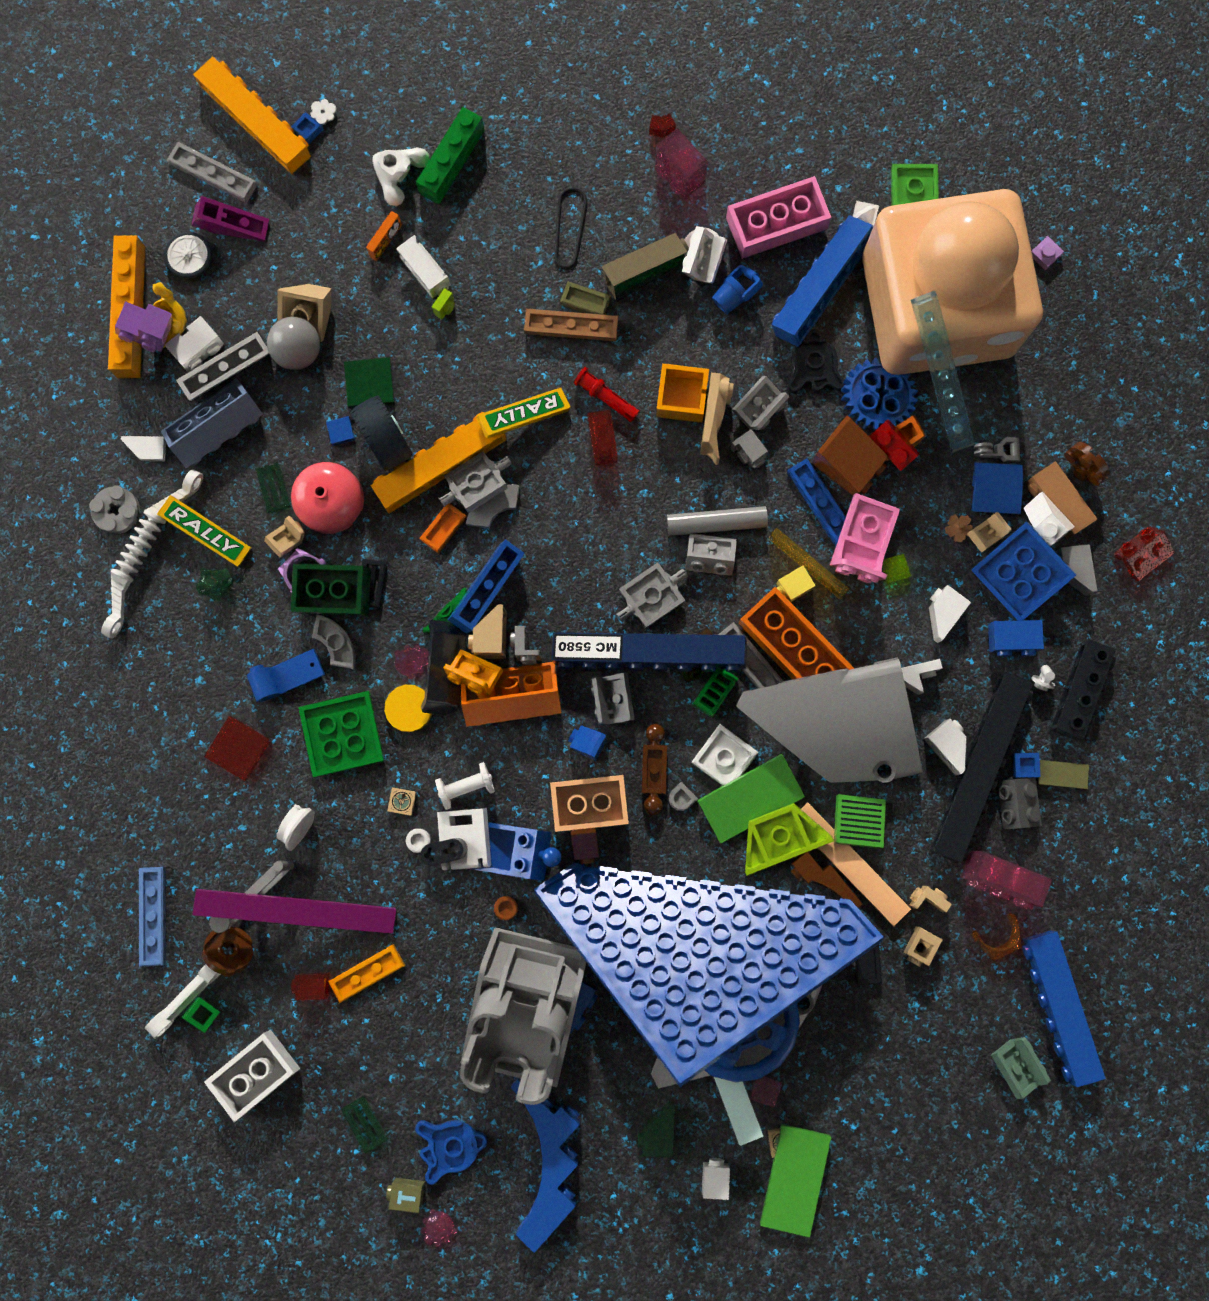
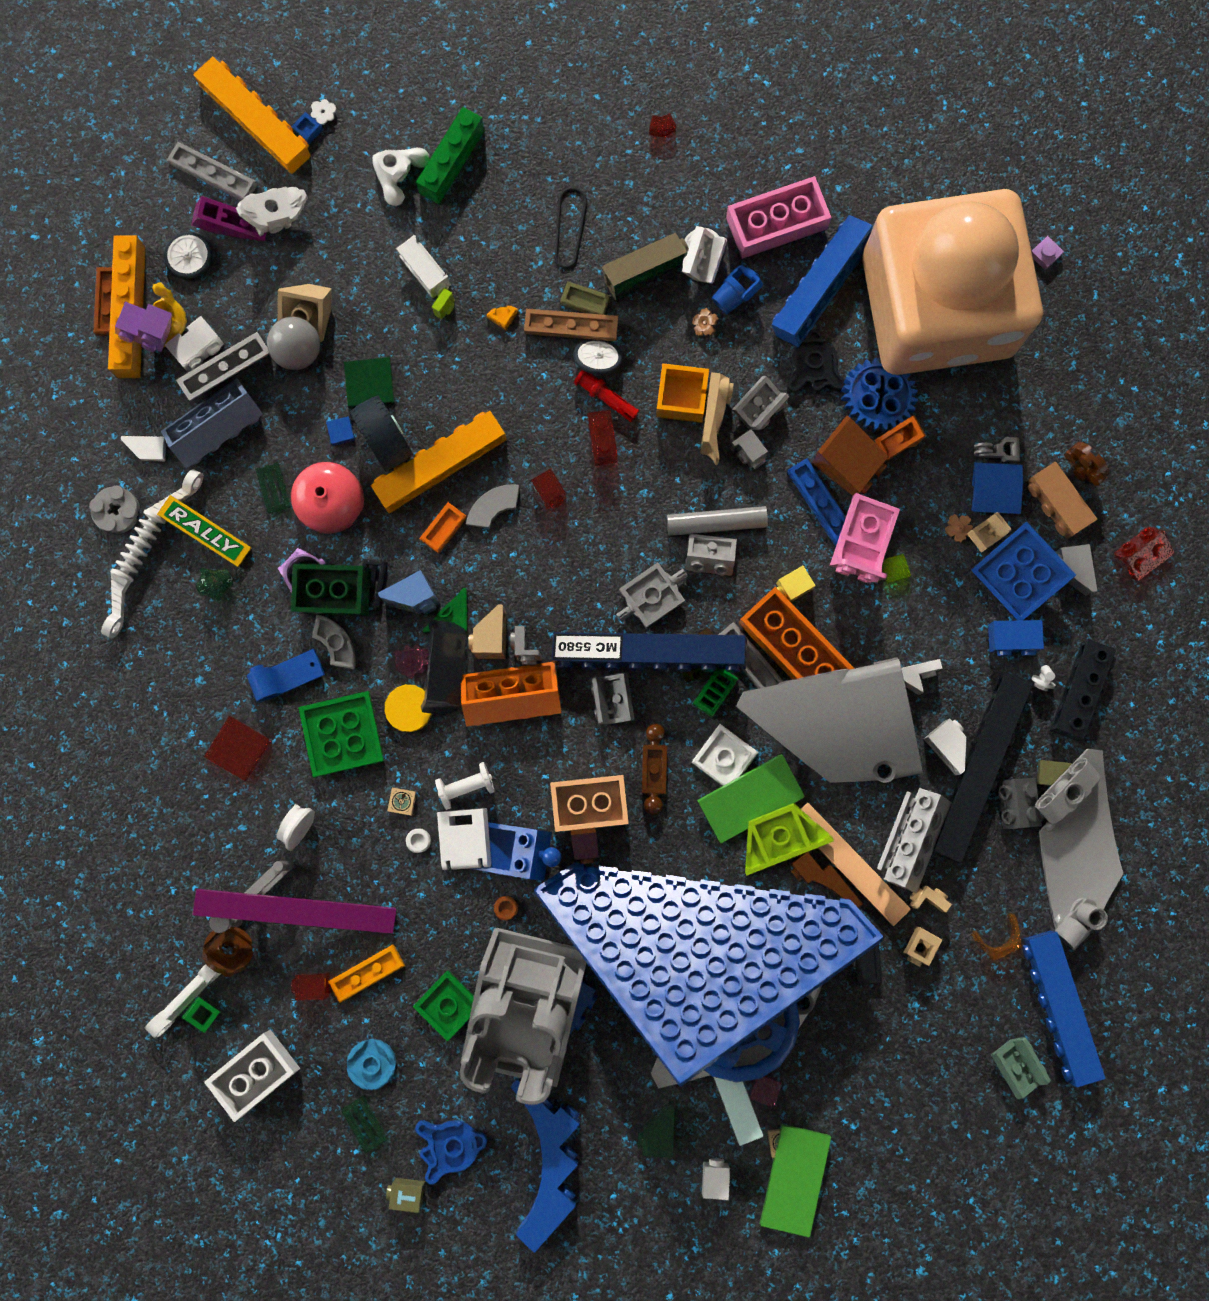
medium blue tile [139,867,166,966] -> none
tan bracket [264,516,304,558] -> none
orange tile [366,211,402,261] -> none
black beam [421,838,468,866] -> none
clear pink piece [421,1209,457,1247] -> none
light grey plate [439,451,512,513] -> none
light orange bracket [443,649,503,695] -> none
blue brick [448,539,525,634] -> none
tile [477,388,571,439] -> none
blue slope [568,726,607,762] -> none
clear pink brick [655,128,708,199] -> none
light grey tile [669,782,698,811] -> none
clear yellow tile [769,527,849,599] -> none
bright green tile [834,794,886,849] -> none
white tile [853,201,879,226] -> none
red plate [869,419,920,471] -> none
bright green tile [891,164,939,206] -> none
clear light blue tile [910,291,975,453] -> none
white slope [929,585,971,643] -> none
clear pink brick [960,851,1052,910] -> none
blue plate [1012,753,1040,778] -> none
white slope [1024,492,1075,546] -> none
none -> dark orange tile [93,267,112,336]
none -> white piece [236,187,308,236]
none -> dark azure tile [347,1039,397,1090]
none -> medium blue slope [378,570,440,615]
none -> green plate [413,970,474,1042]
none -> light orange tile [486,306,519,330]
none -> clear red brick [531,468,566,509]
none -> white wheel [573,339,622,375]
none -> medium nougat plant [692,308,719,337]
none -> light grey brick [877,788,952,893]
none -> light grey panel [1035,749,1124,950]

